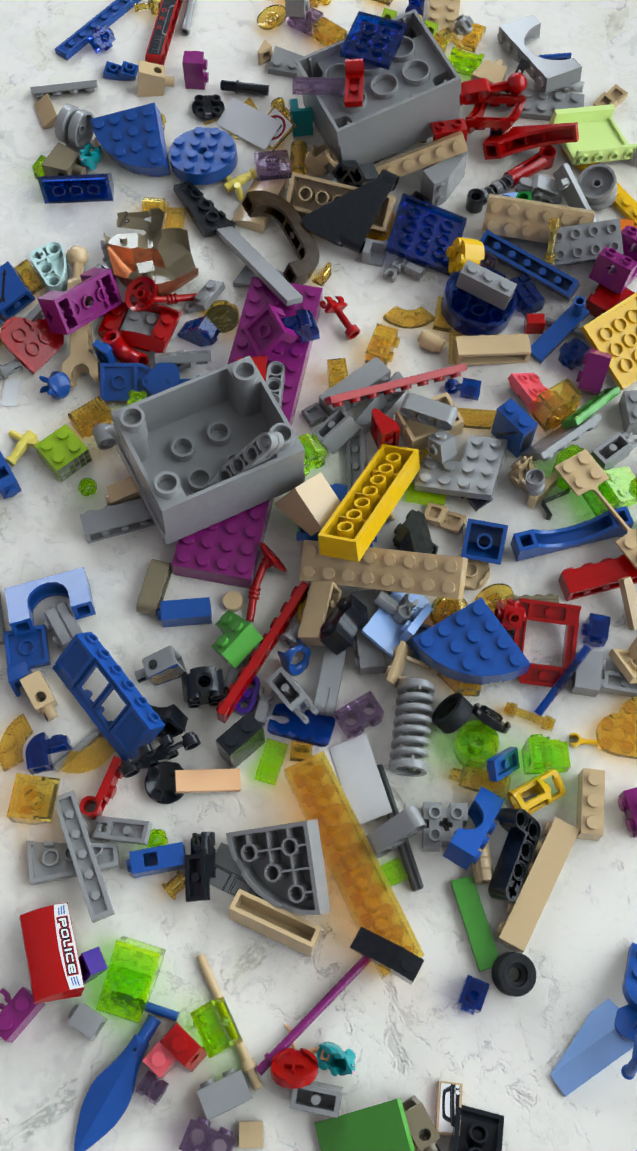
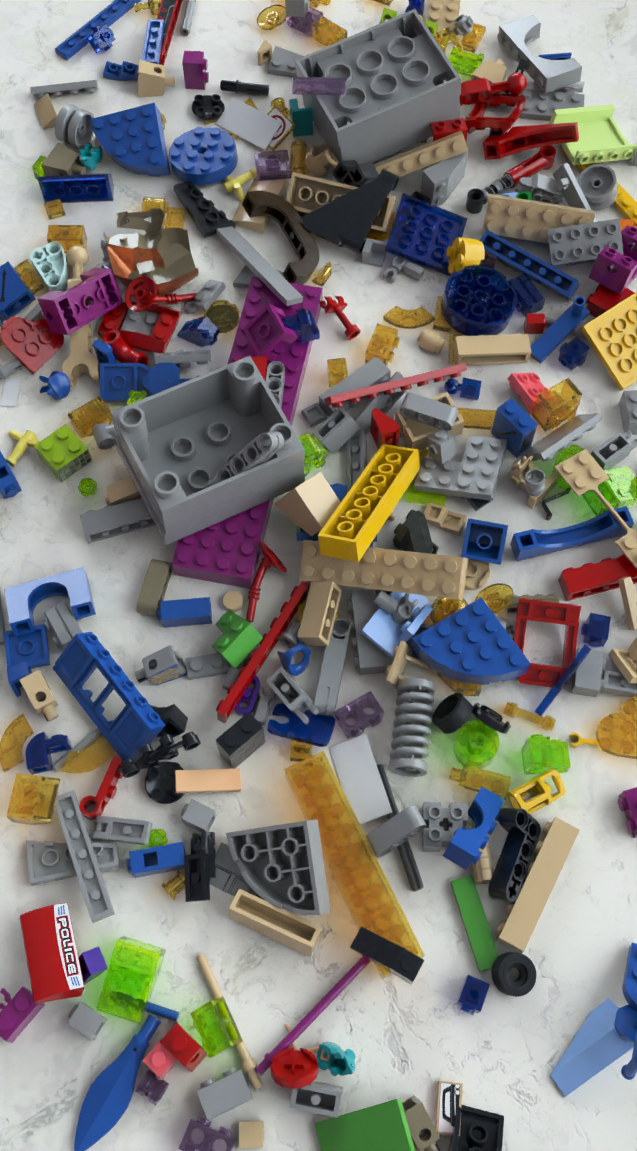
black brick [181,666,226,708] -> none
clear neon green slope [254,738,288,786] -> none
black brick [320,593,368,655] -> none
clear blue plate [340,11,408,70] -> none
red plate [344,58,364,108] -> none
clear neon green tile [378,858,408,889] -> none
light grey brick [456,260,517,310] -> none
blue plate [487,747,520,782] -> none
red brick [494,599,526,630] -> none
clear yellow bar [544,218,561,264] -> none
bright green tile [561,386,621,429] -> none
magenta brick [576,348,612,394] -> none
tan brick [576,768,605,841] -> none
tan slope [593,84,628,108] -> none
none -> clear yellow tile [43,199,66,220]
none -> clear yellow brick [47,225,87,253]
none -> piece [141,19,165,64]
none -> light grey brick [181,799,217,832]
none -> light grey plate [185,653,229,680]

